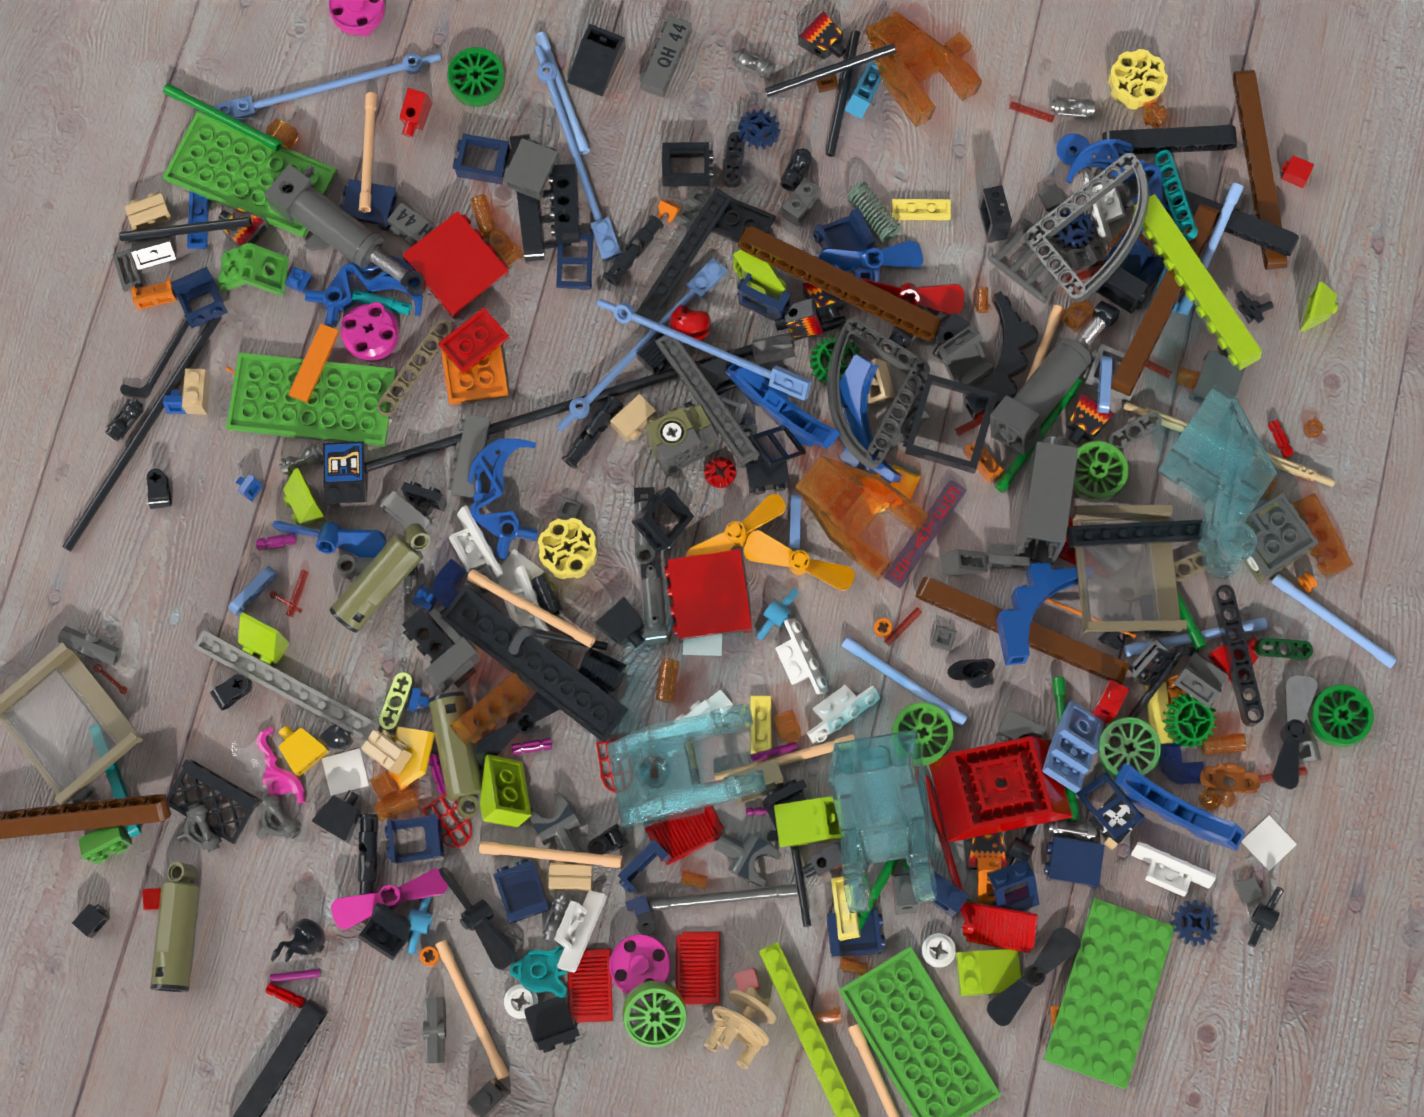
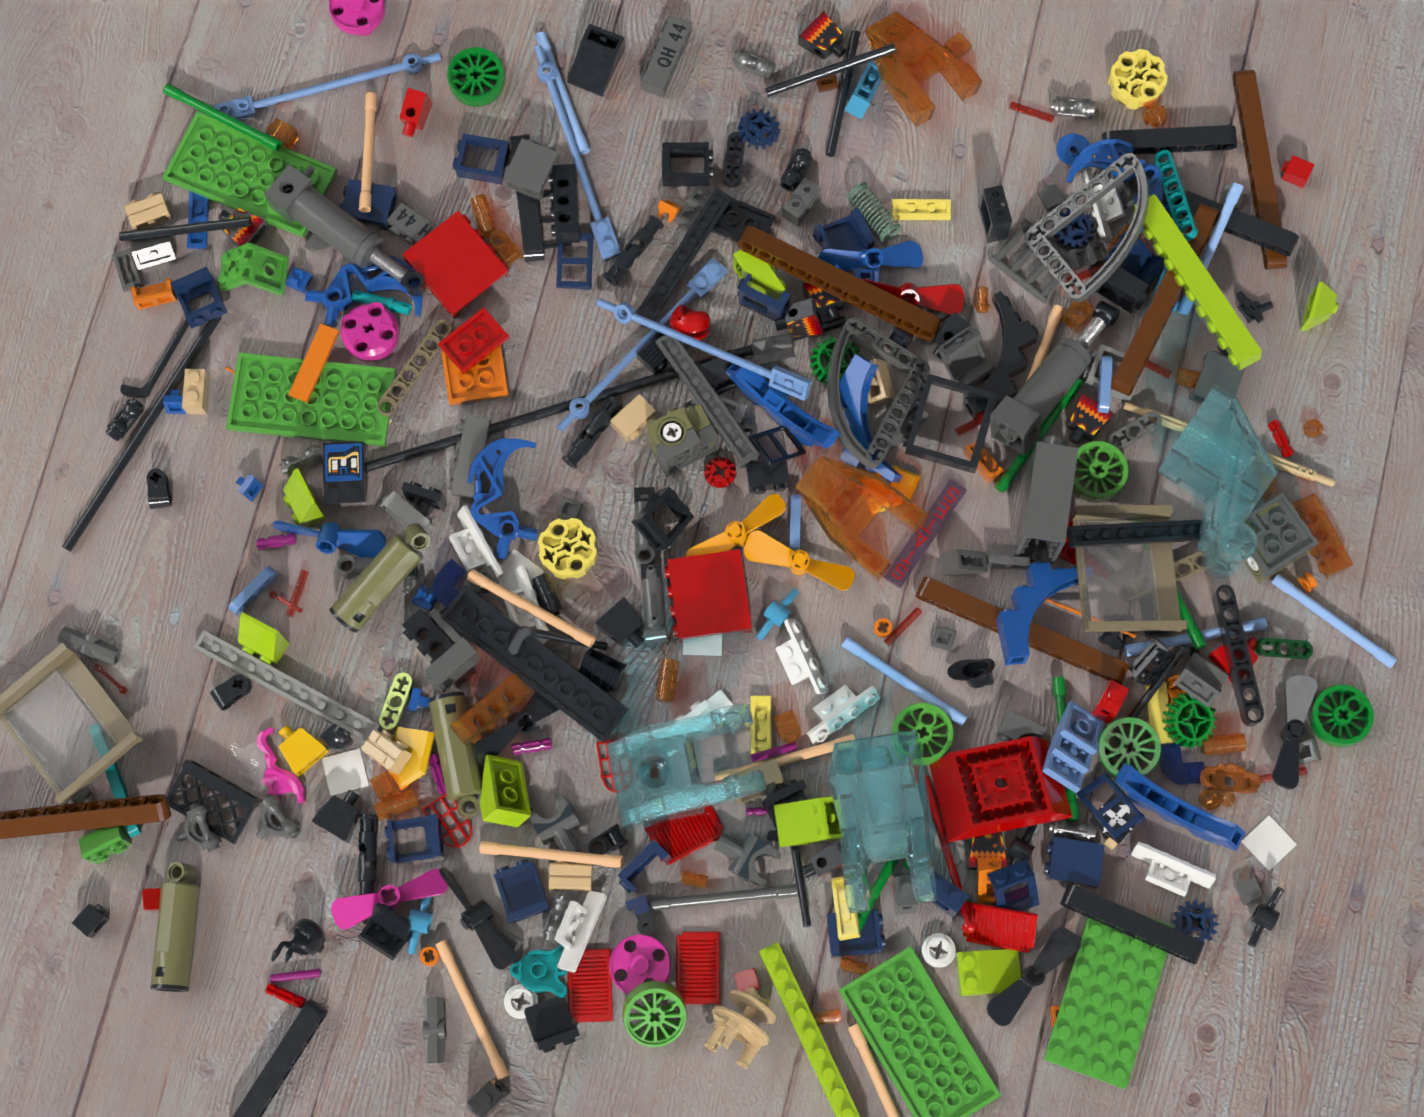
none -> black beam [1060,884,1205,964]

